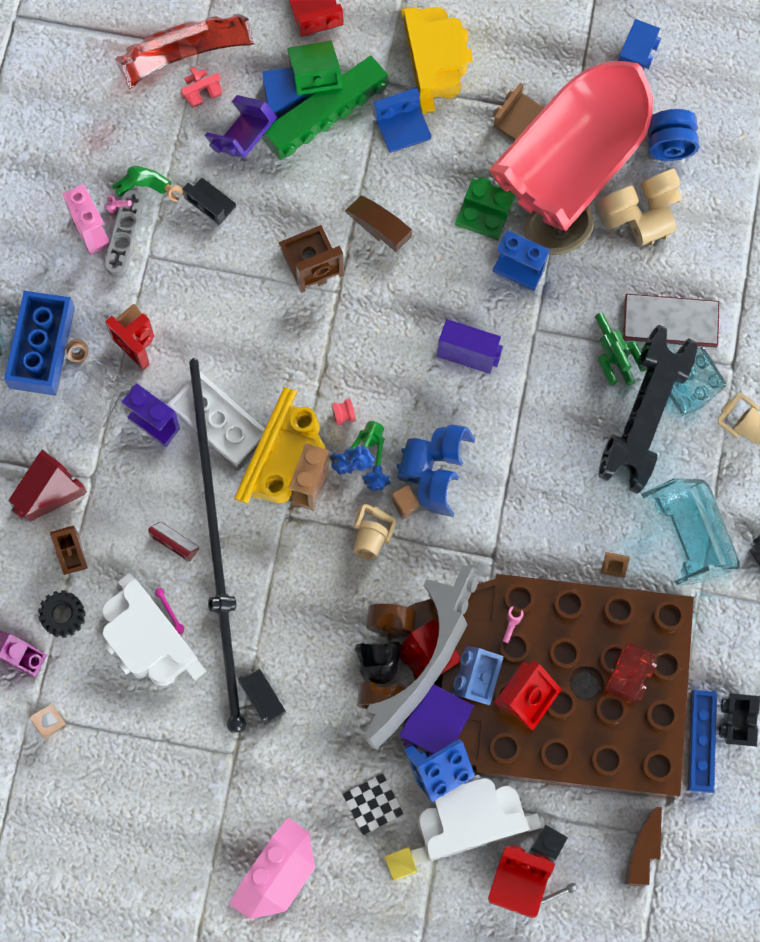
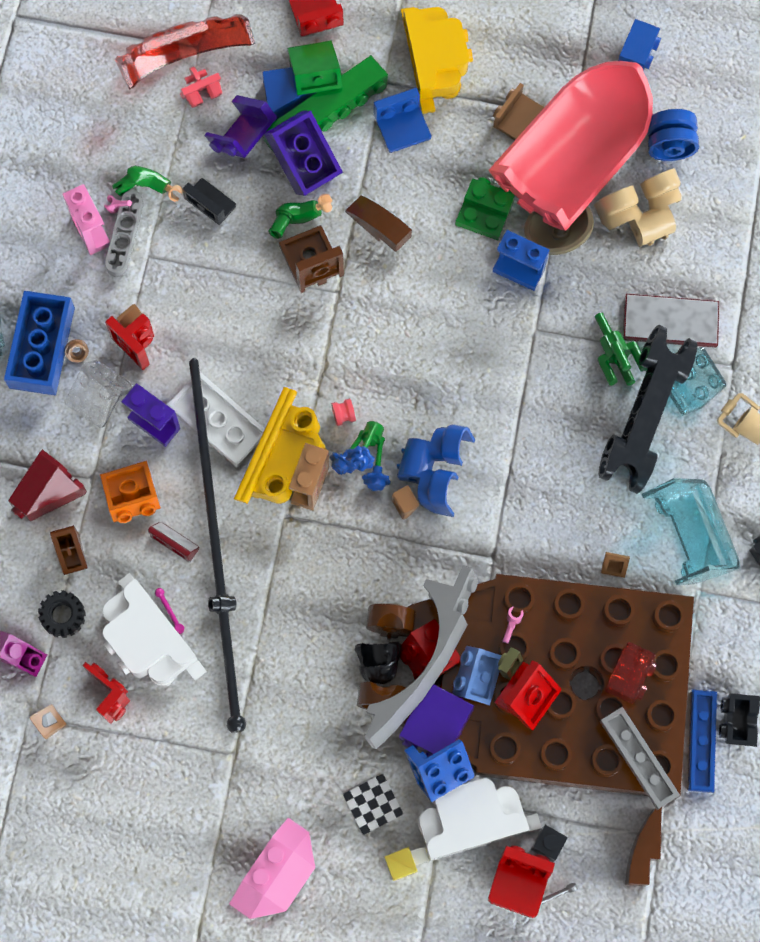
black panel [238,669,286,725] -> none
tan piece [353,504,396,560] -> none
dark purple brick [437,319,503,374] -> none
none -> red bracket [82,662,130,724]
none -> orange plate [100,461,161,523]
none -> dark purple brick [264,111,343,196]
none -> green arm [268,194,332,239]
none -> olive plate [498,647,523,680]
none -> light grey plate [600,707,680,810]

